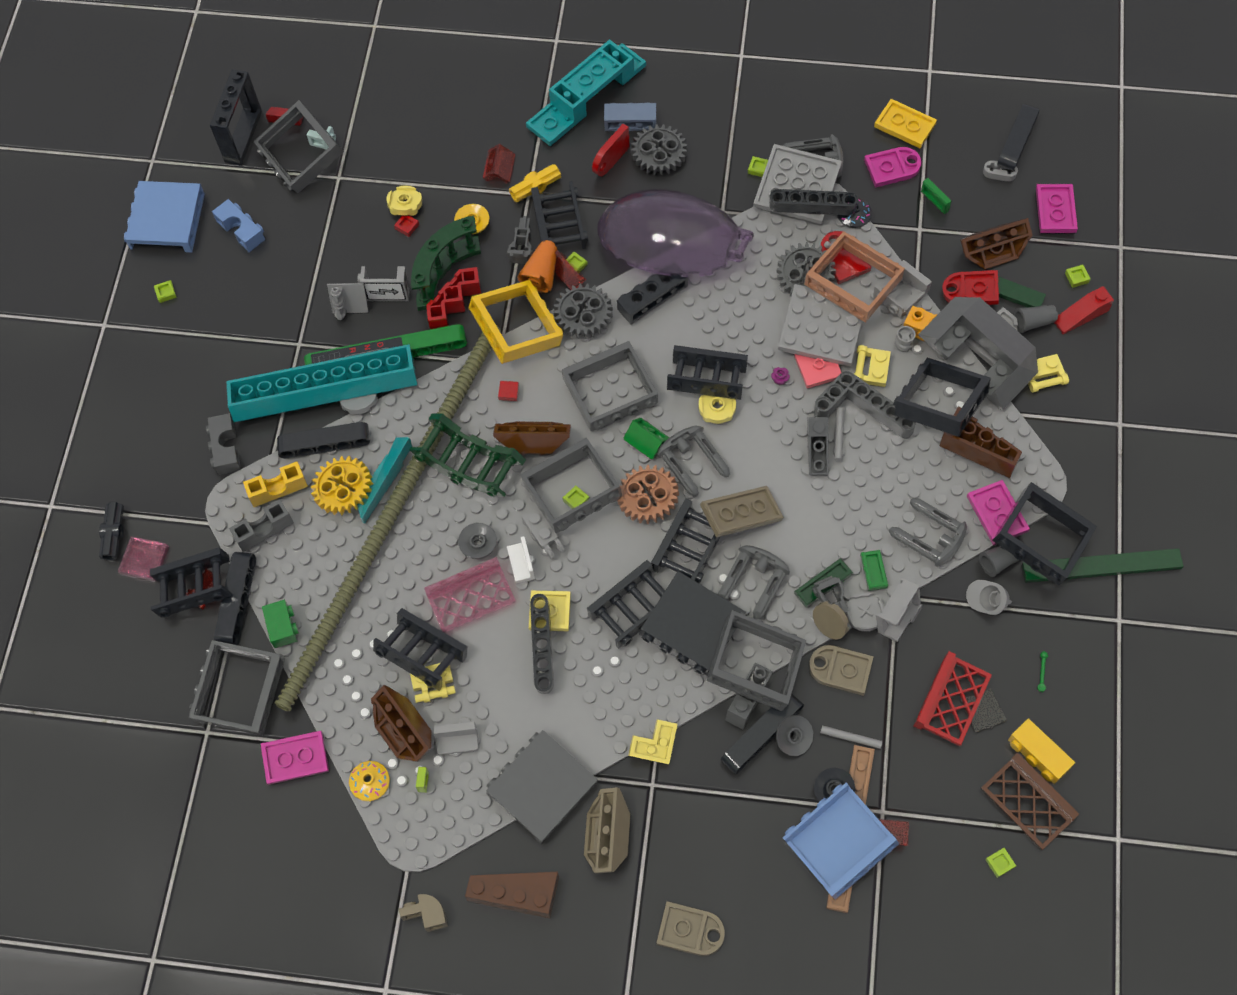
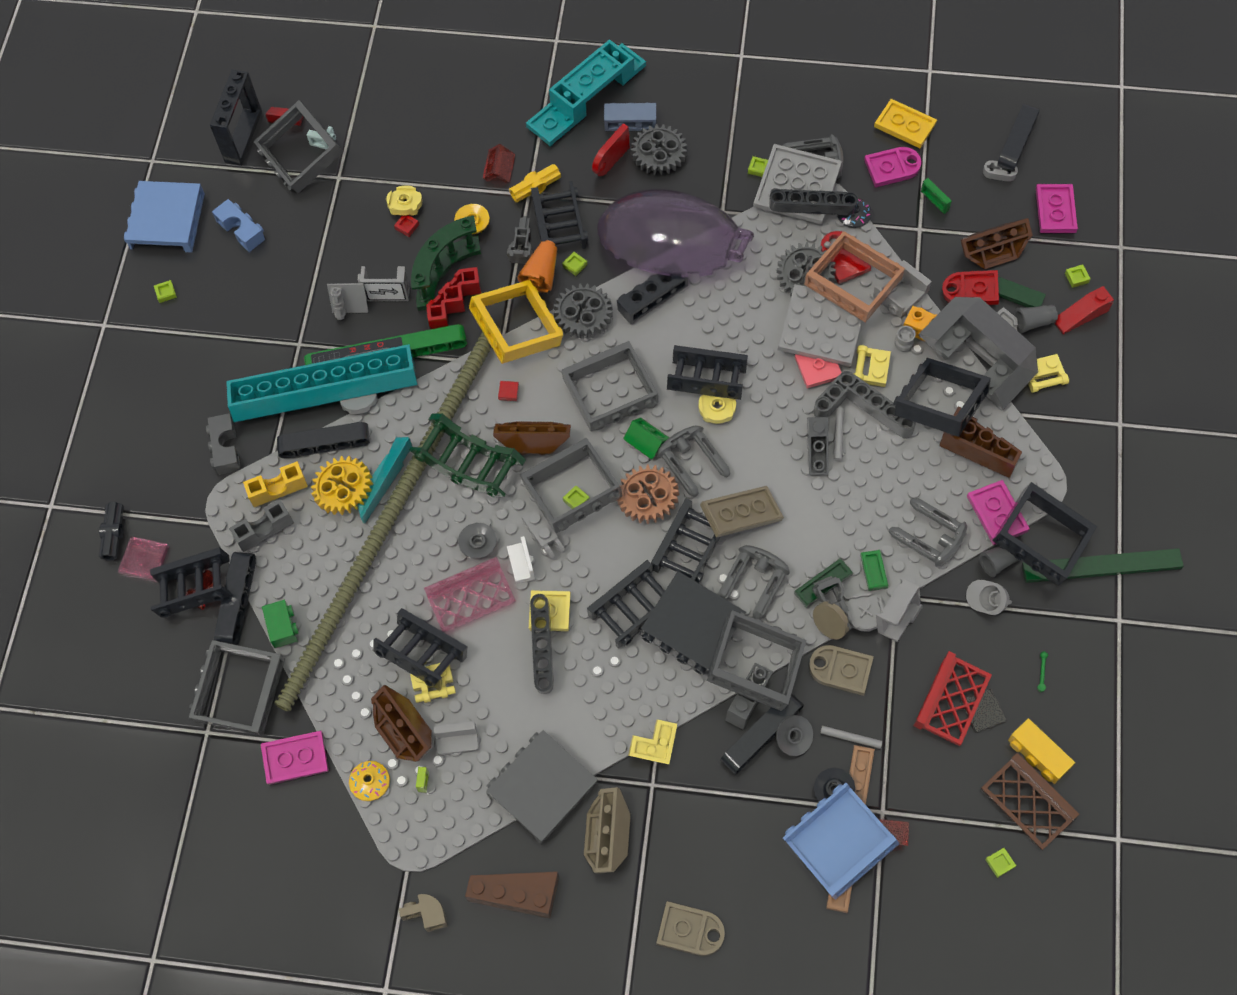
clear red panel [554,250,586,290] -> none
magenta plate [771,367,790,385] -> none

